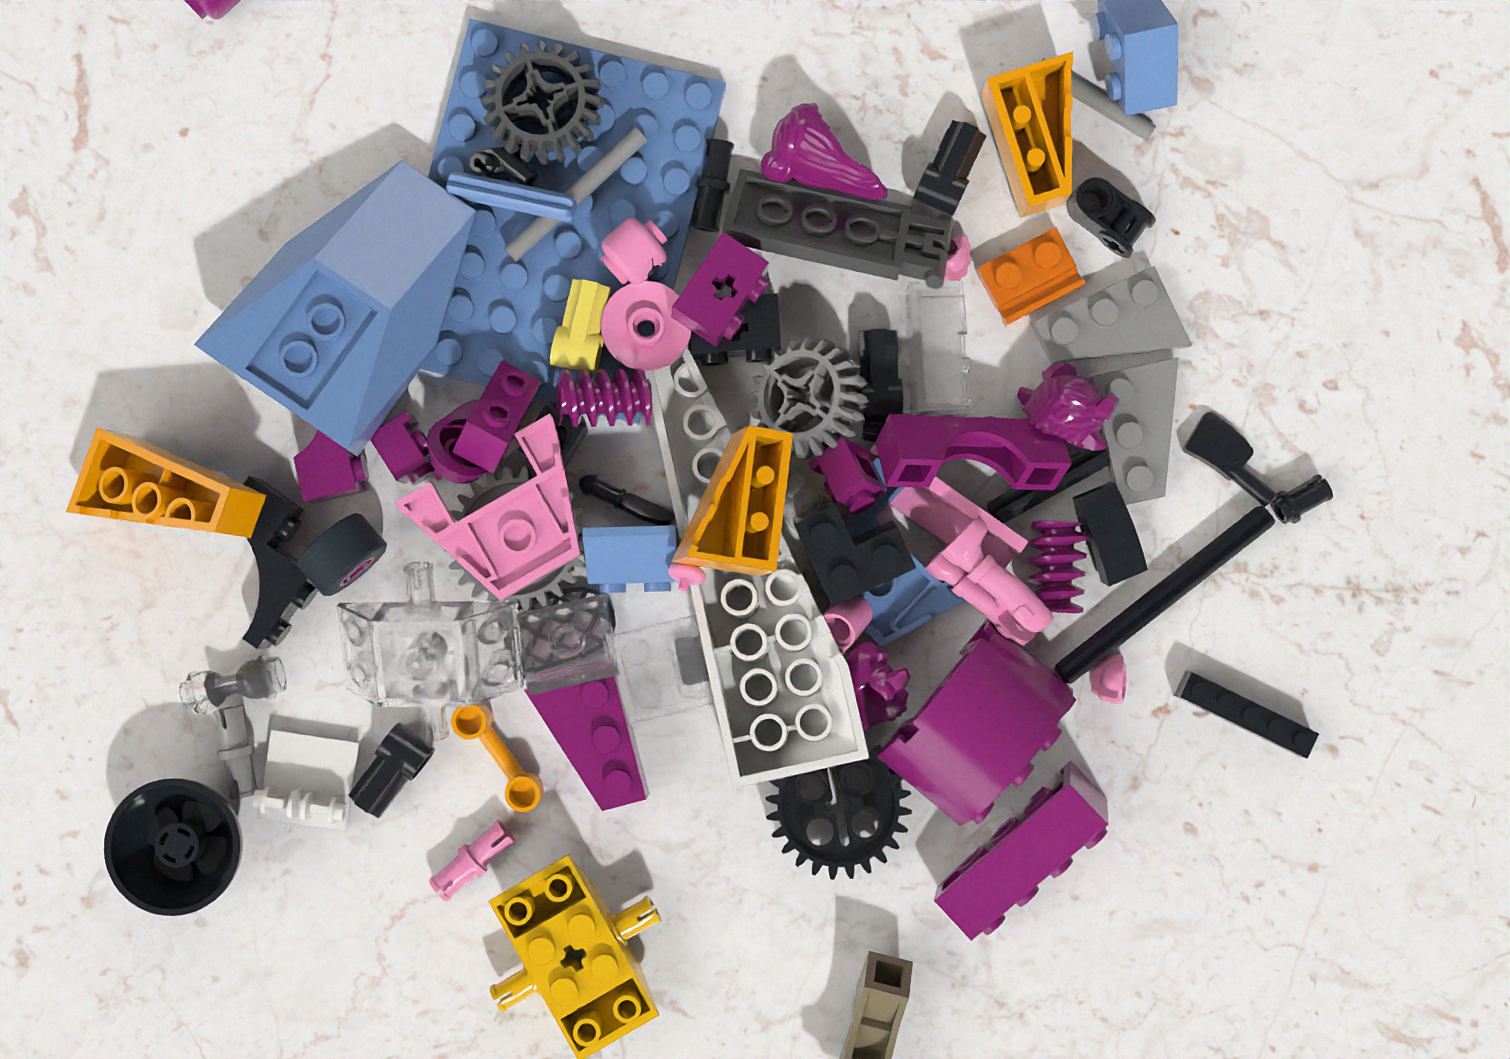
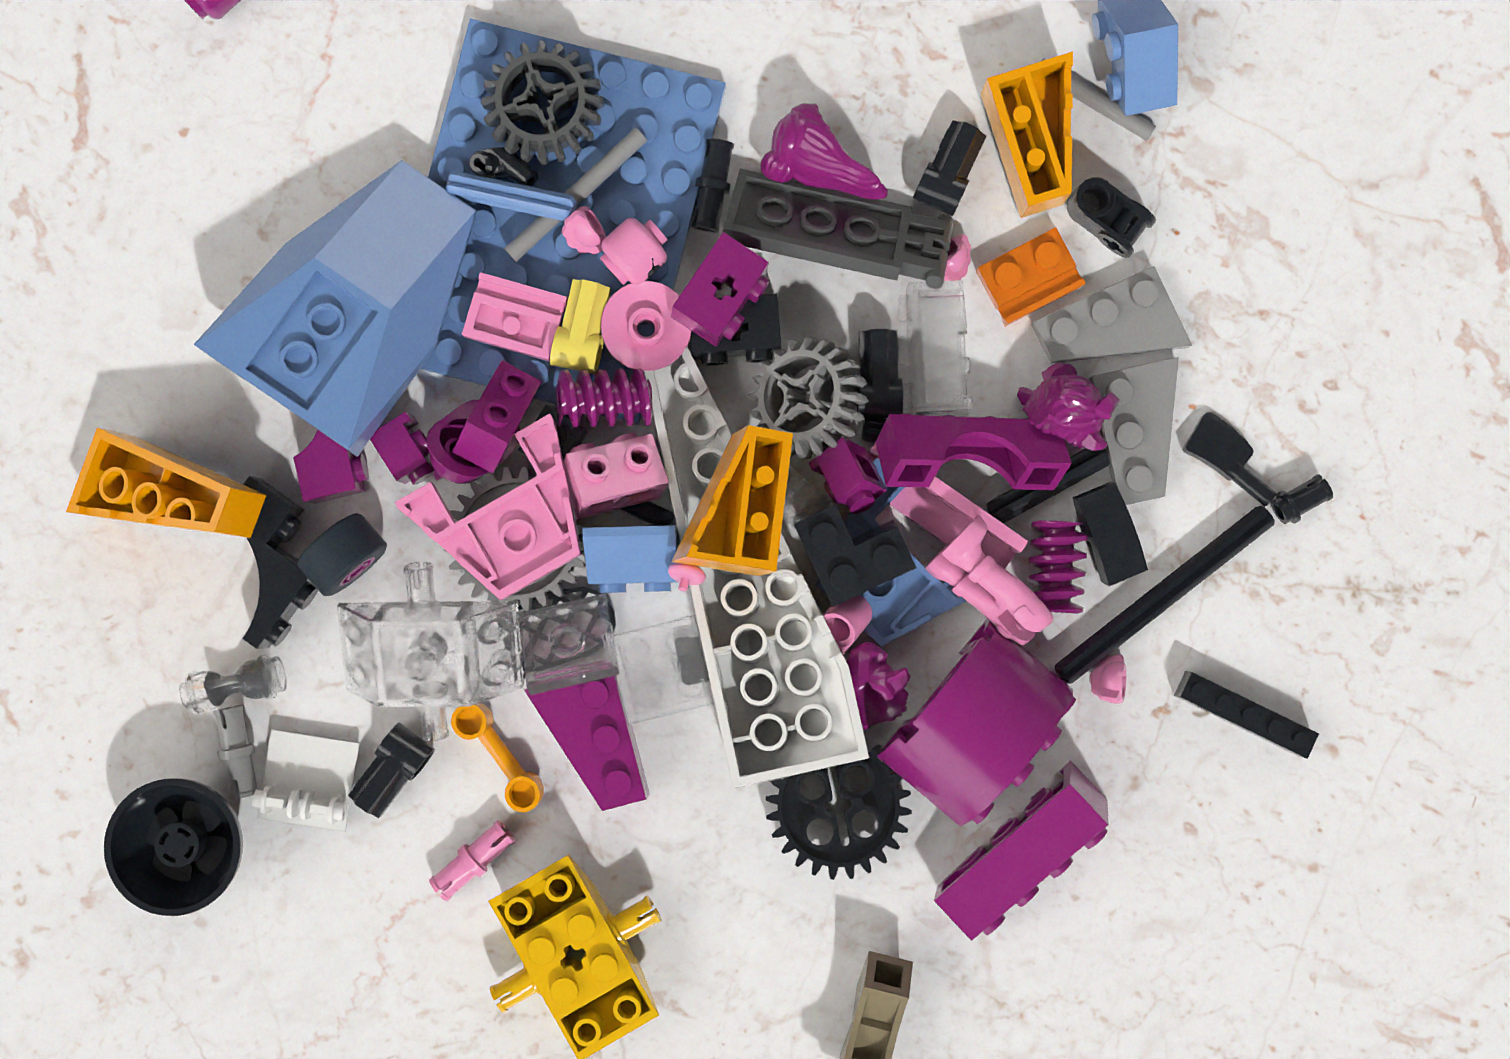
none -> bright pink plate [462,272,568,362]
none -> bright pink piece [561,206,606,254]
none -> bright pink brick [564,433,669,519]

